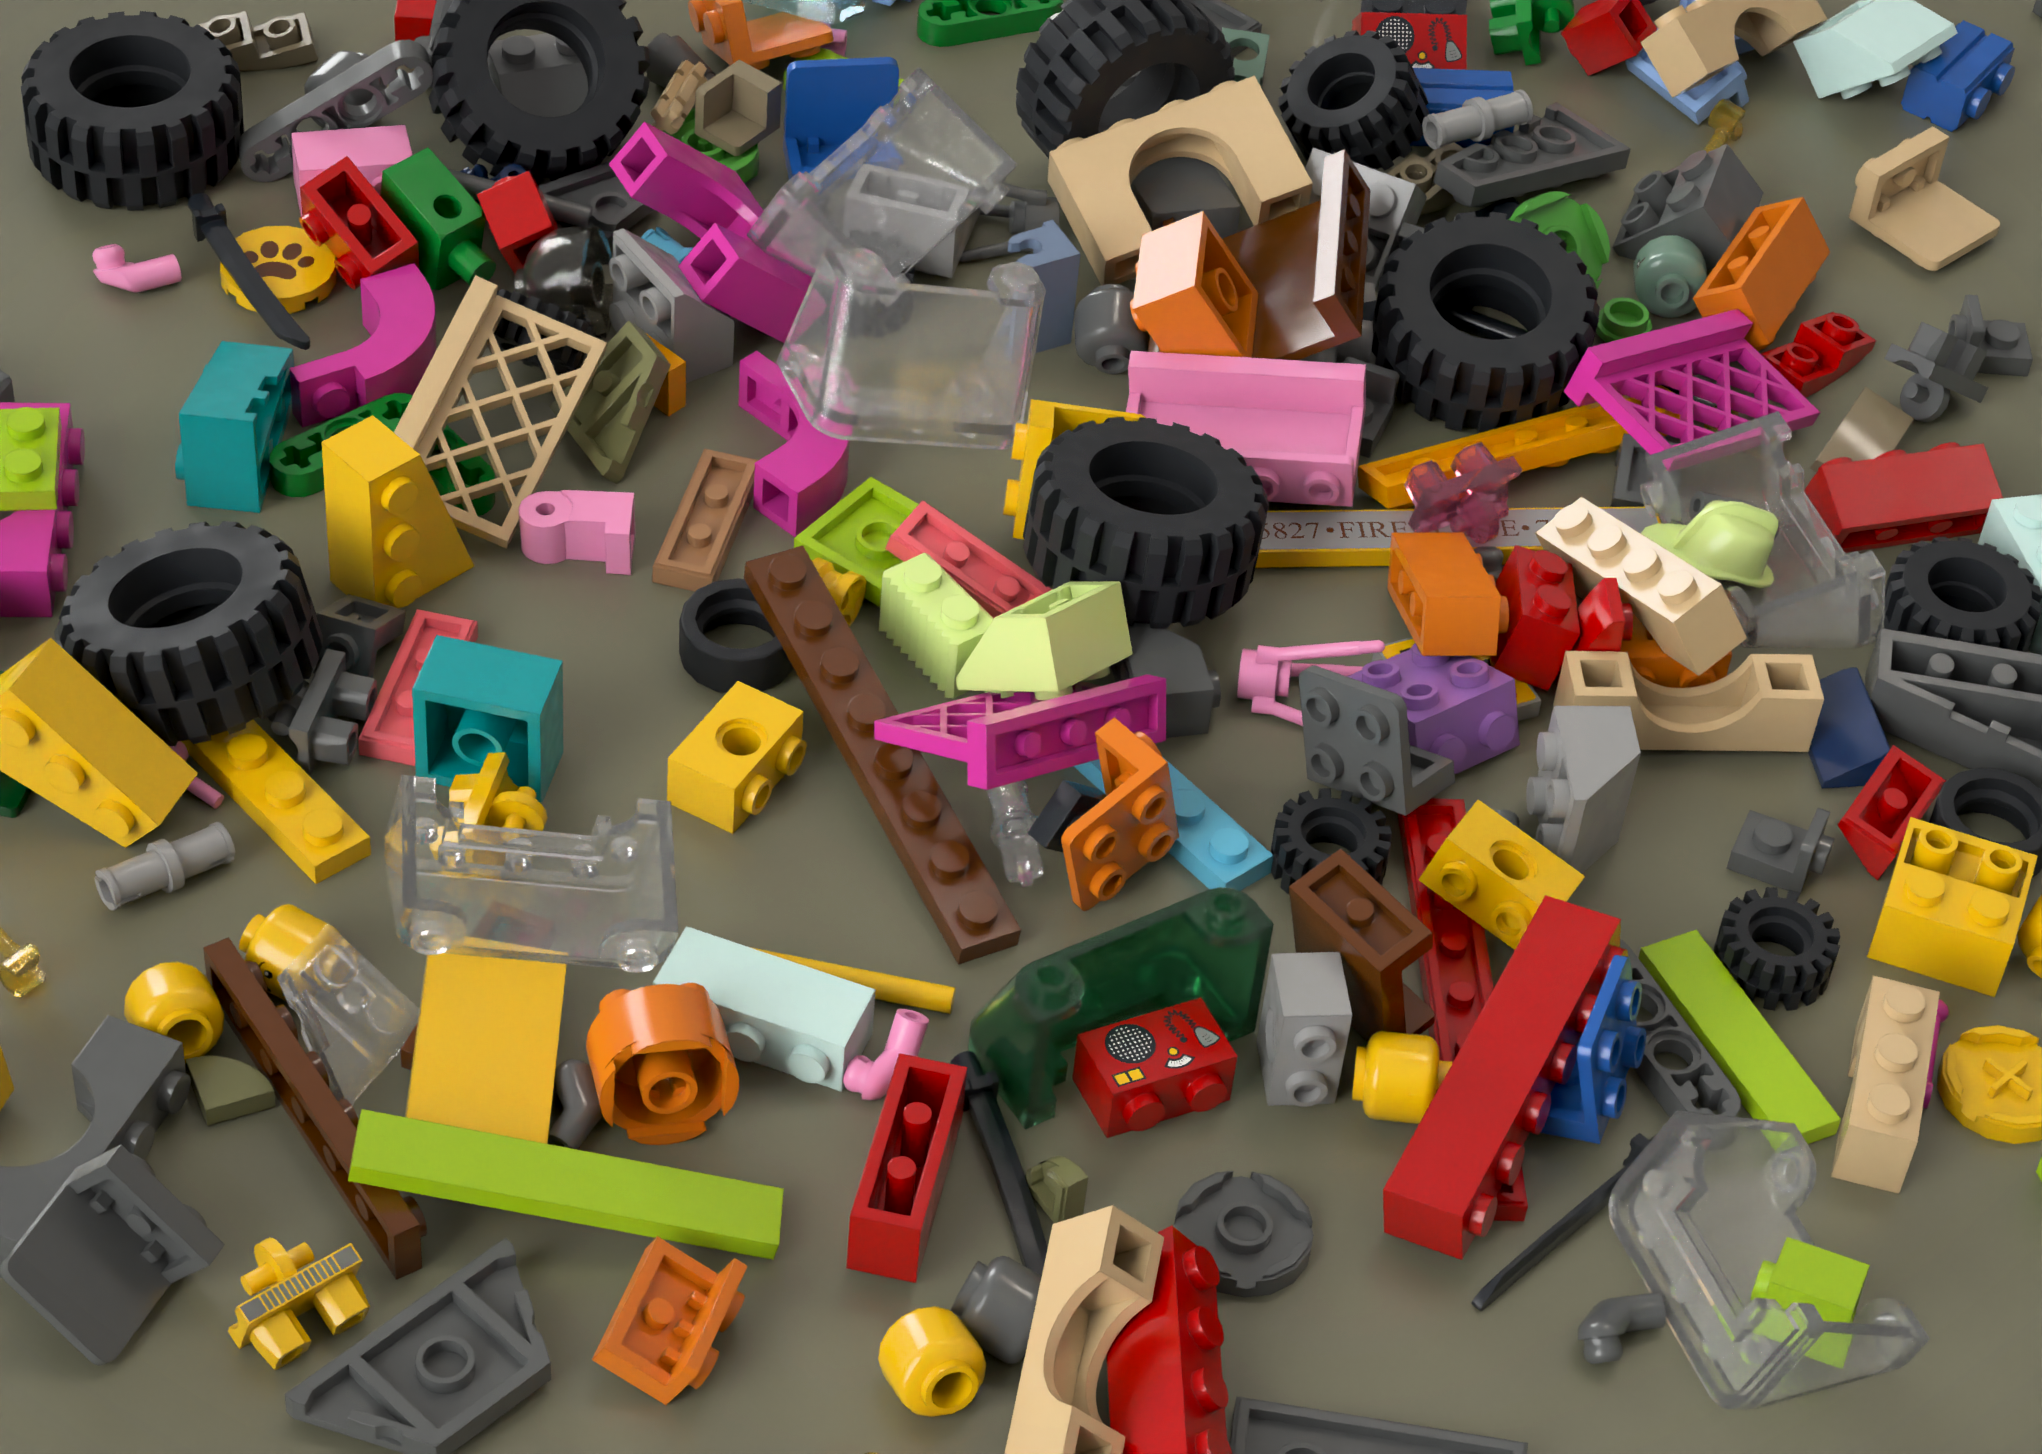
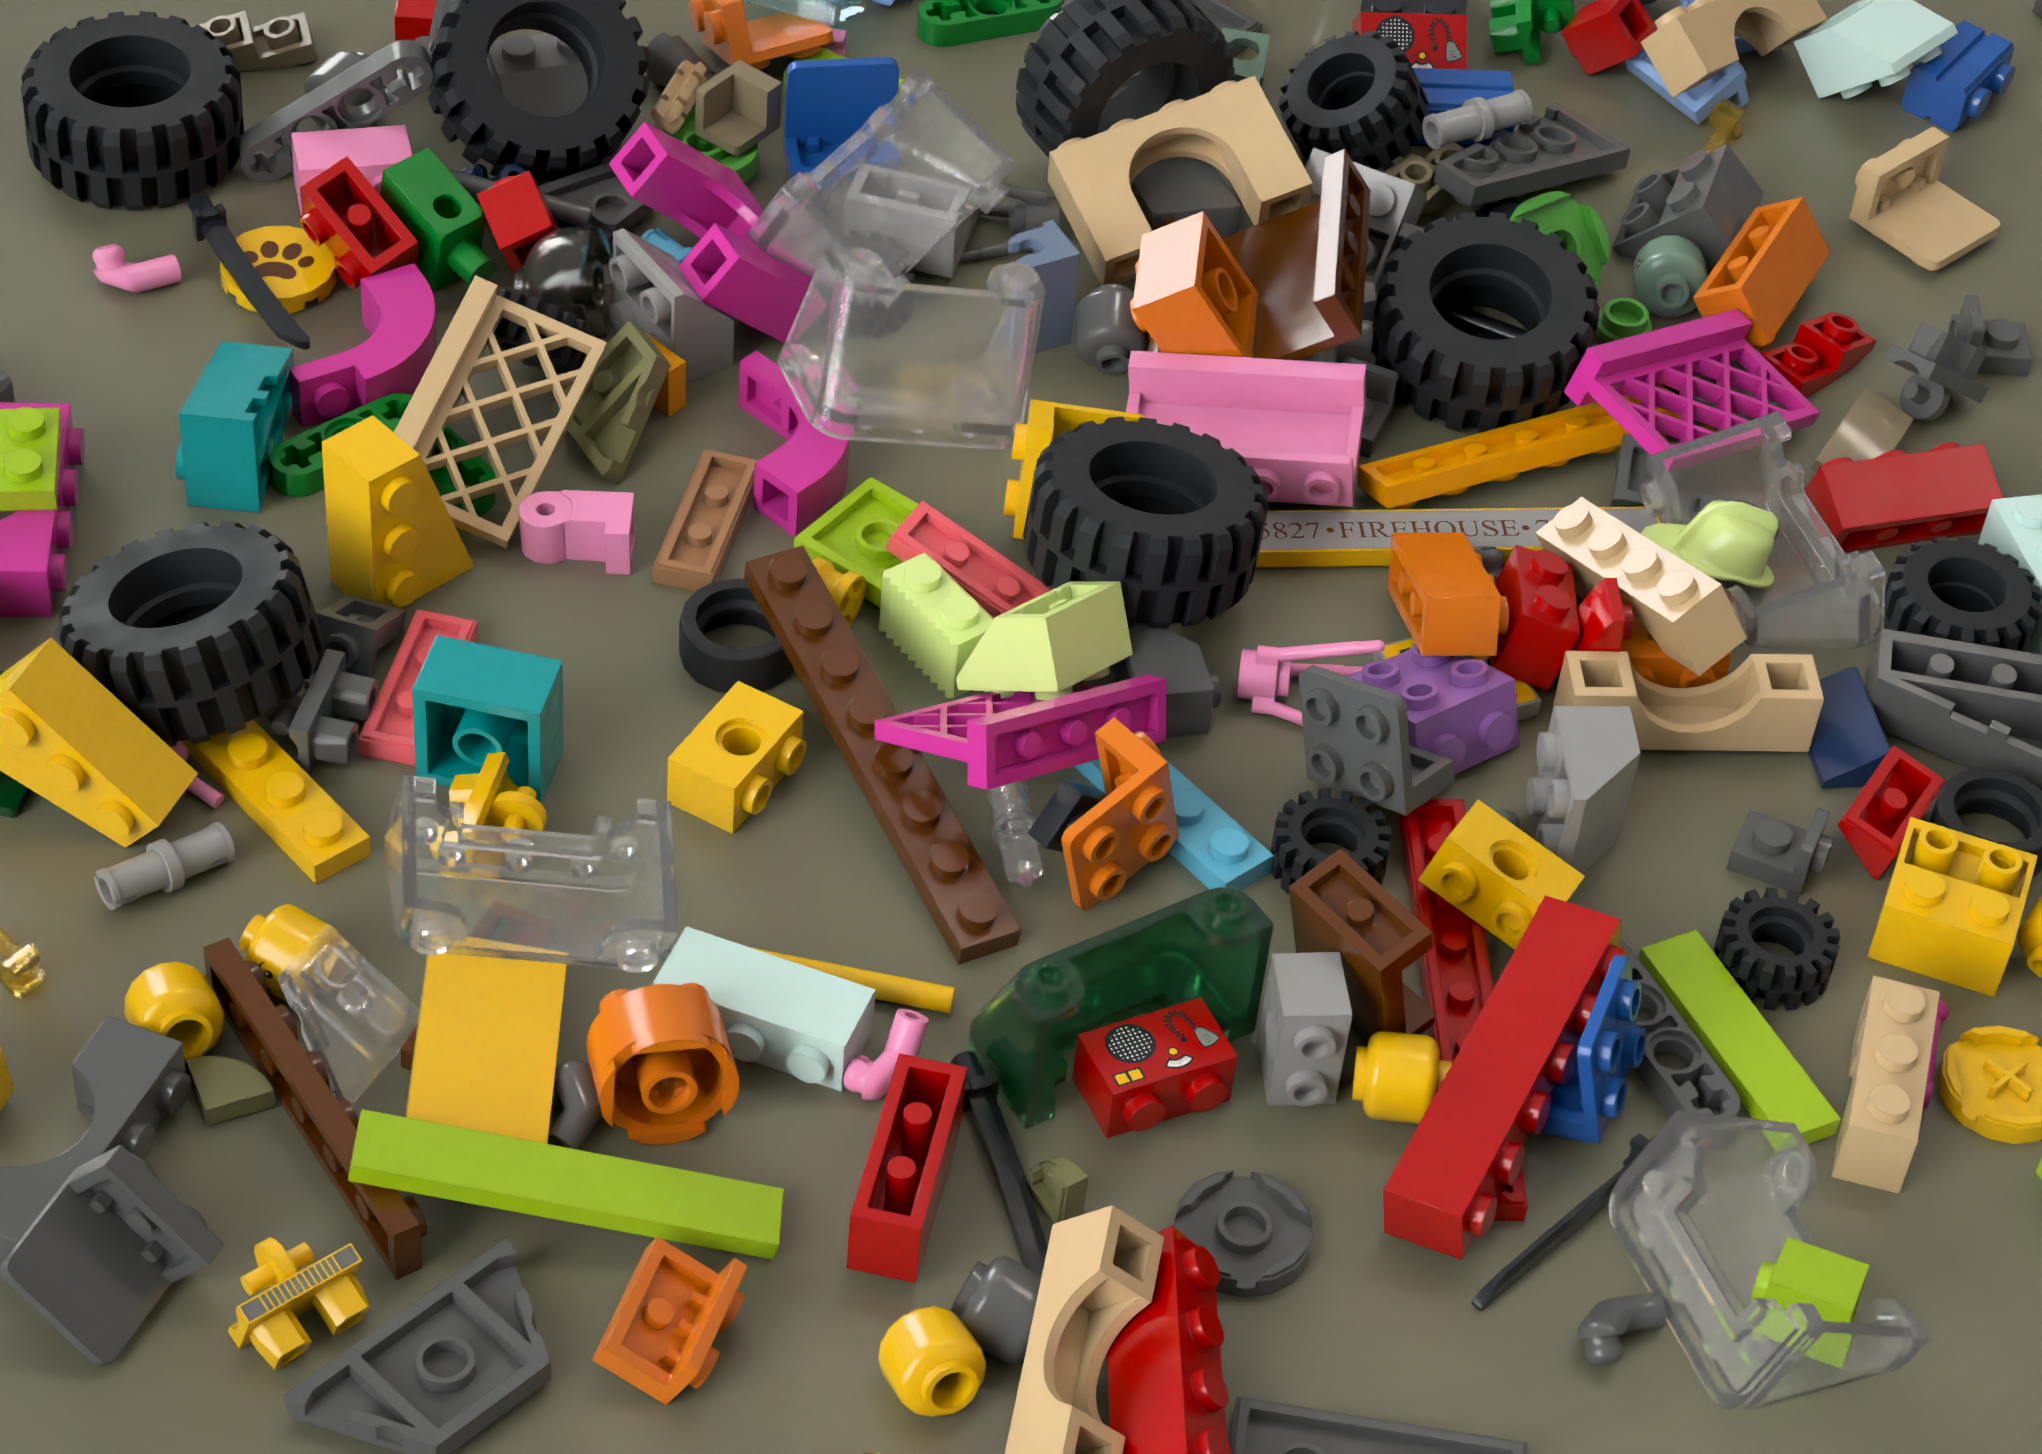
clear pink hips [1404,442,1522,544] -> none

